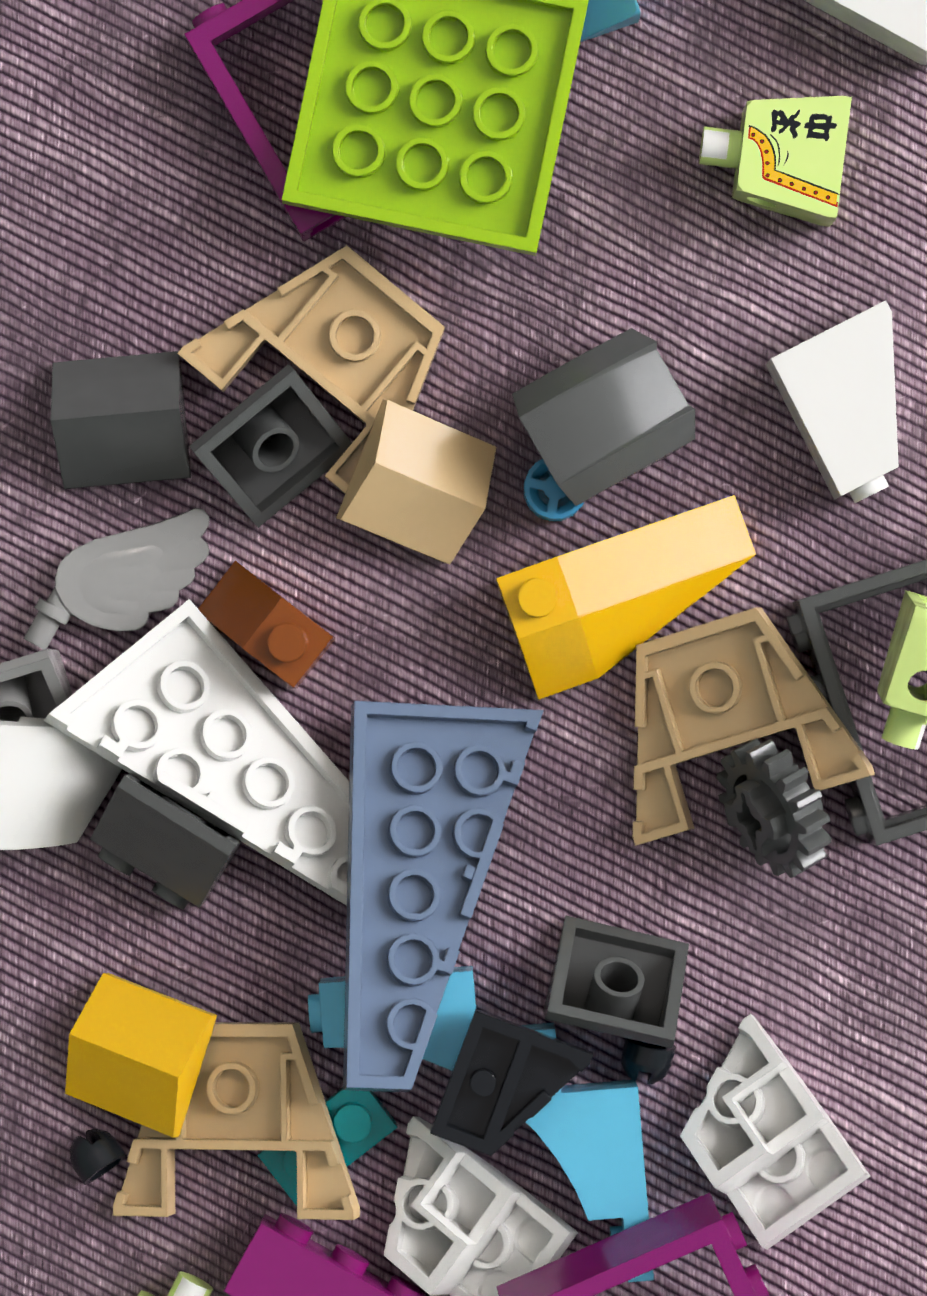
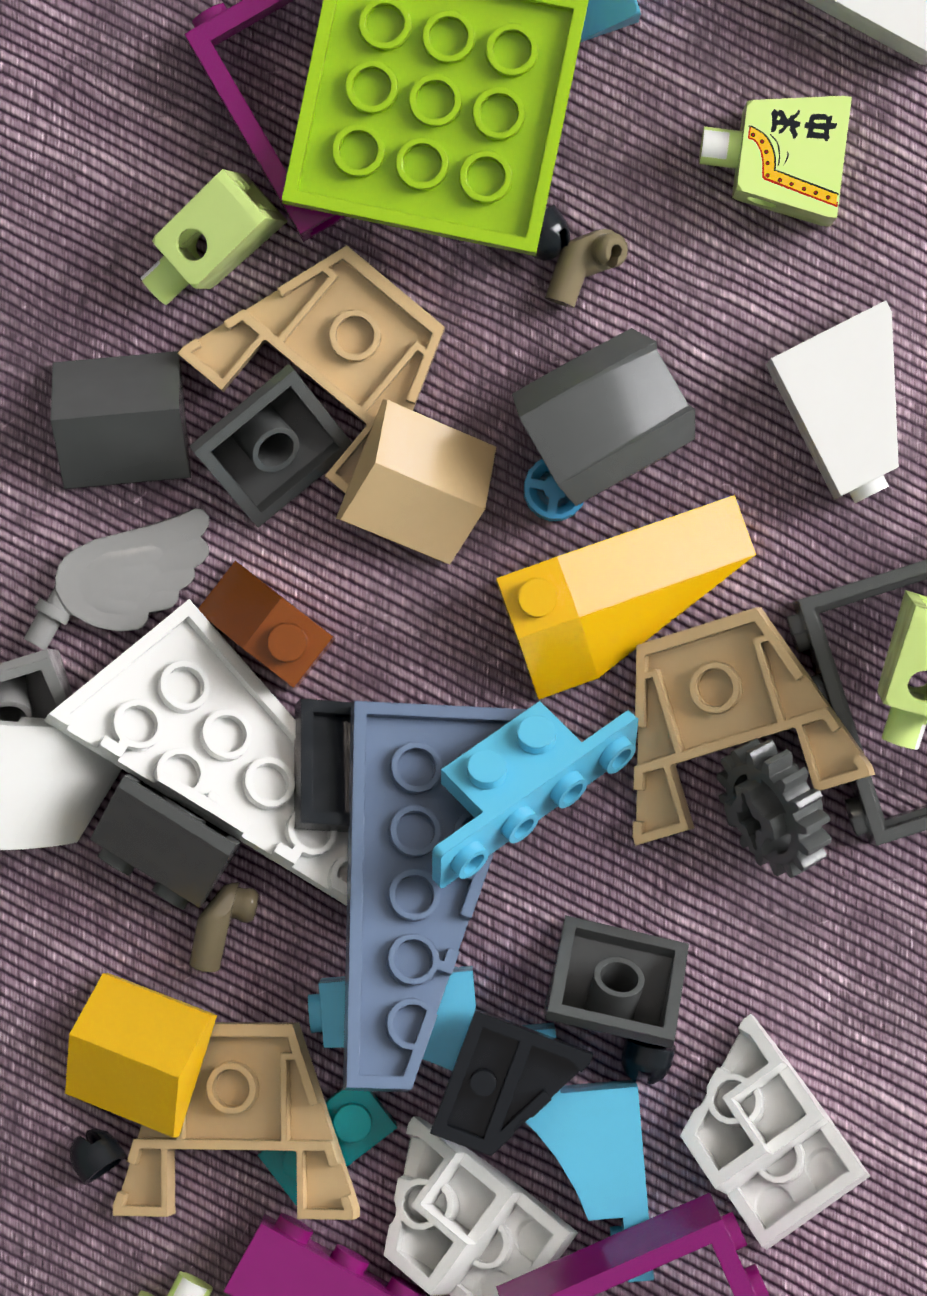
none -> yellowish green torso [141,169,288,305]
none -> dark tan arm [189,882,259,972]
none -> black tile [294,698,353,832]
none -> medium azure bracket [432,701,638,888]
none -> black hinge [531,205,570,261]
none -> dark tan arm [545,229,628,308]

